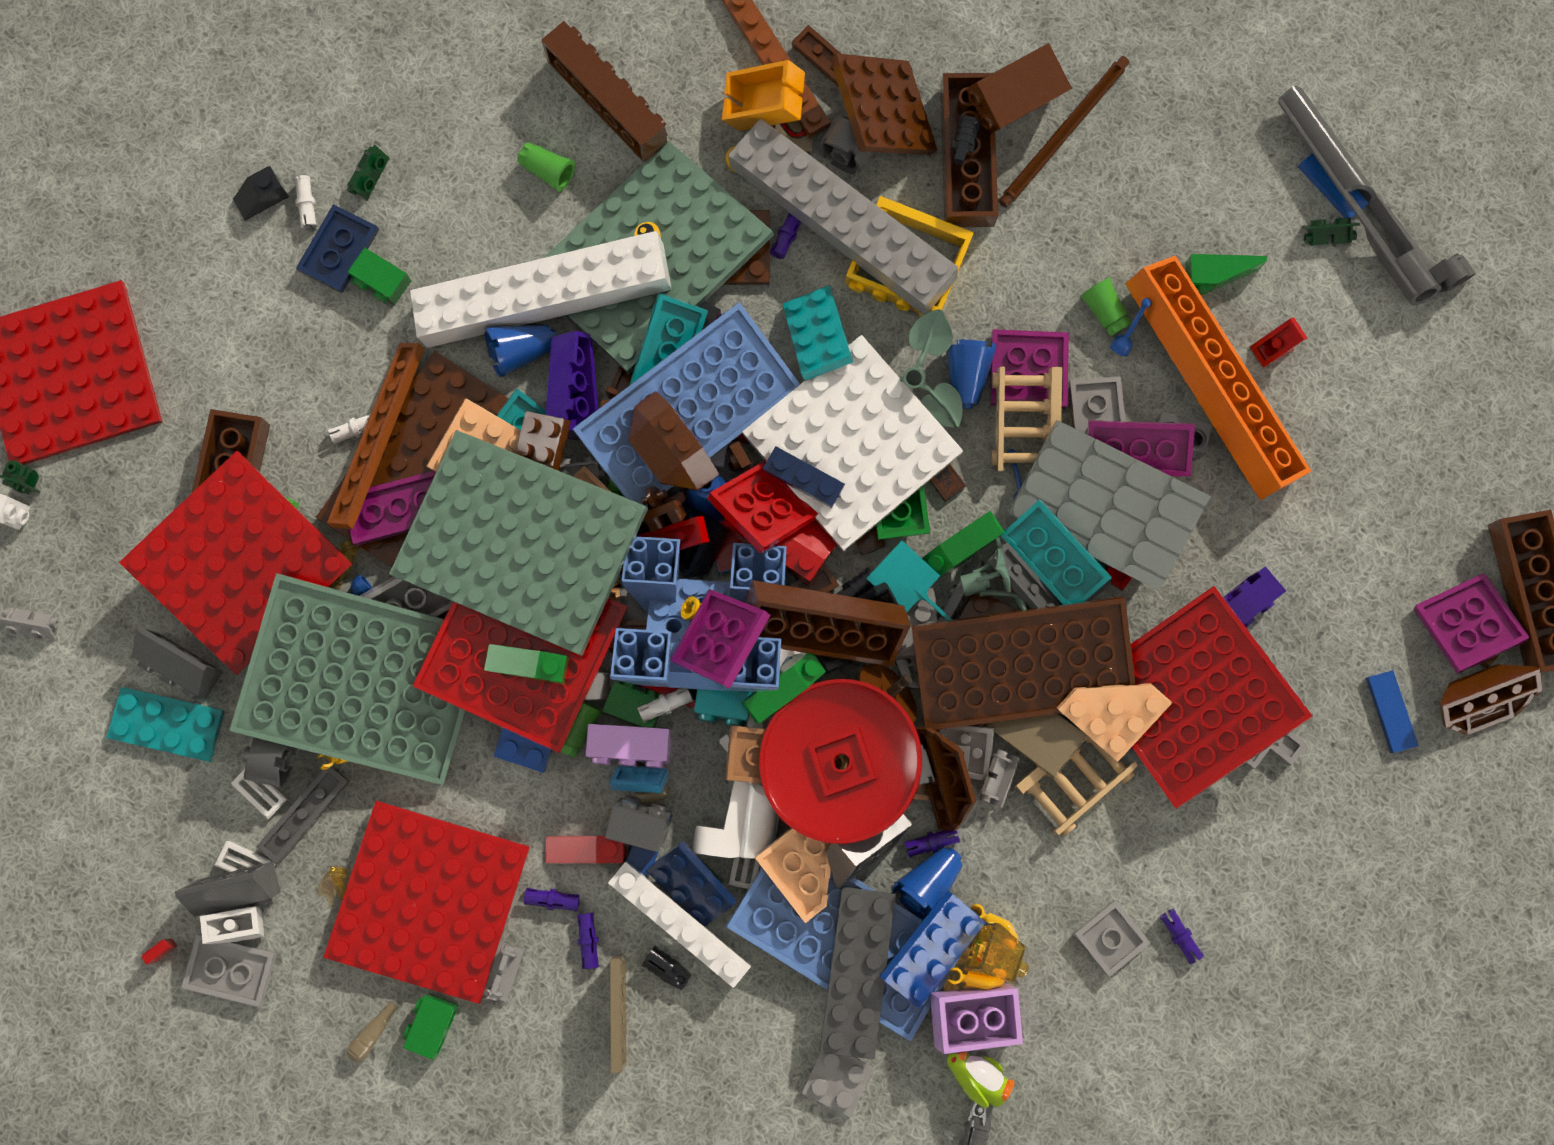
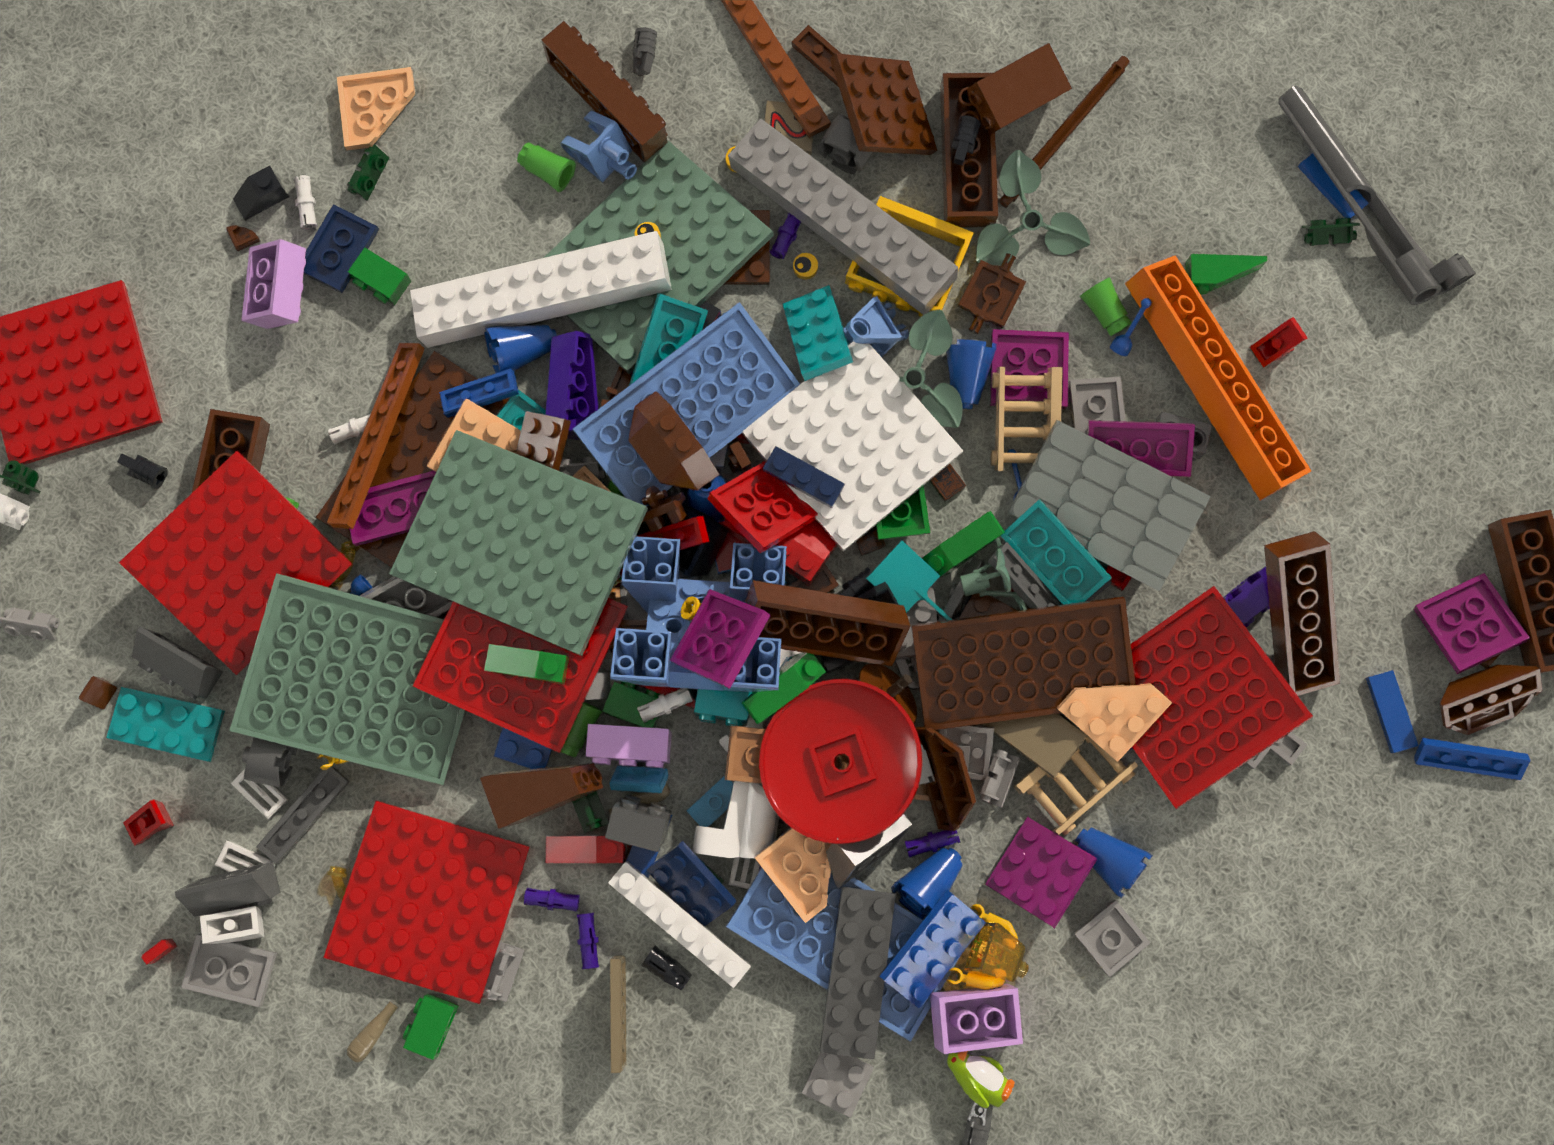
light orange piece [722,60,805,131] -> none
dark purple pin [1159,908,1204,964] -> none
none -> reddish brown slope [78,676,118,709]
none -> black hinge [117,453,168,489]
none -> red slope [123,799,174,846]
none -> reddish brown tile [226,225,260,251]
none -> lavender brick [241,239,306,329]
none -> light nougat plate [337,67,415,151]
none -> blue tile [439,368,519,418]
none -> reddish brown slope [480,763,604,829]
none -> medium blue piece [560,111,637,183]
none -> dark green hinge [572,791,609,834]
none -> dark grey hinge [633,27,657,76]
none -> dark azure plate [687,776,733,827]
none -> yellow tile [793,253,818,280]
none -> medium blue piece [844,296,909,357]
none -> reddish brown plate [958,253,1026,334]
none -> sand green plant [976,150,1090,265]
none -> magenta plate [985,817,1097,929]
none -> blue cone [1075,827,1153,899]
none -> reddish brown brick [1264,531,1340,696]
none -> blue plate [1414,738,1530,780]

